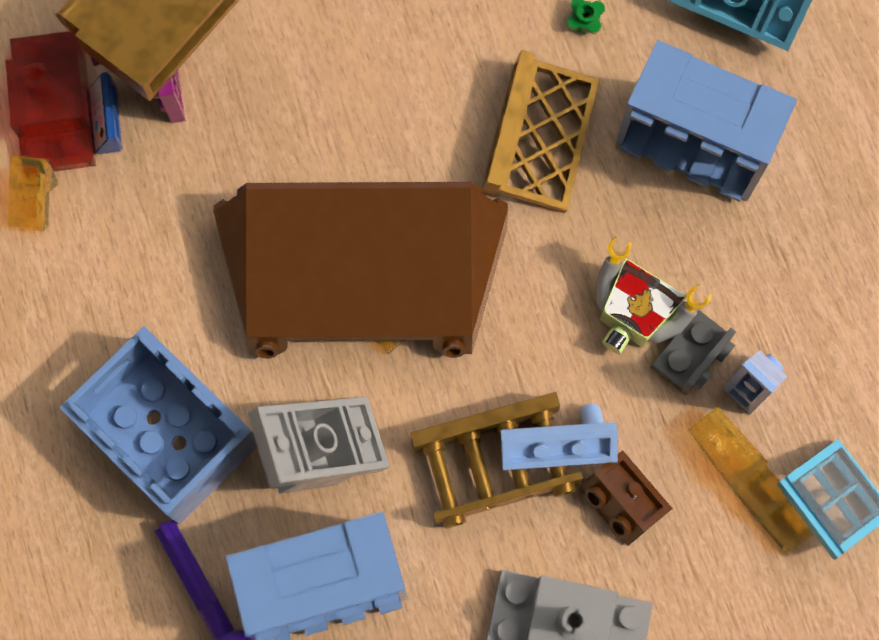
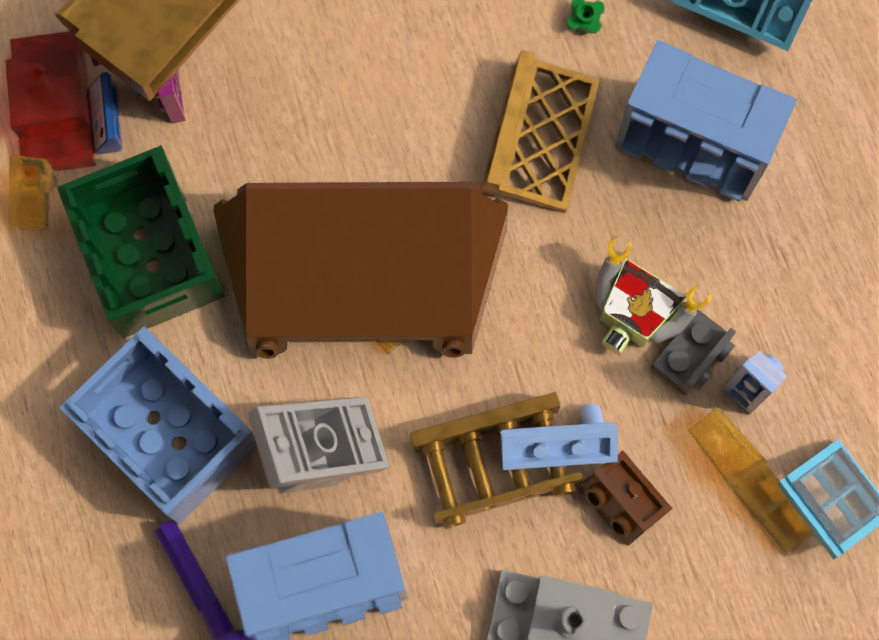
none -> dark green container [56,145,226,339]

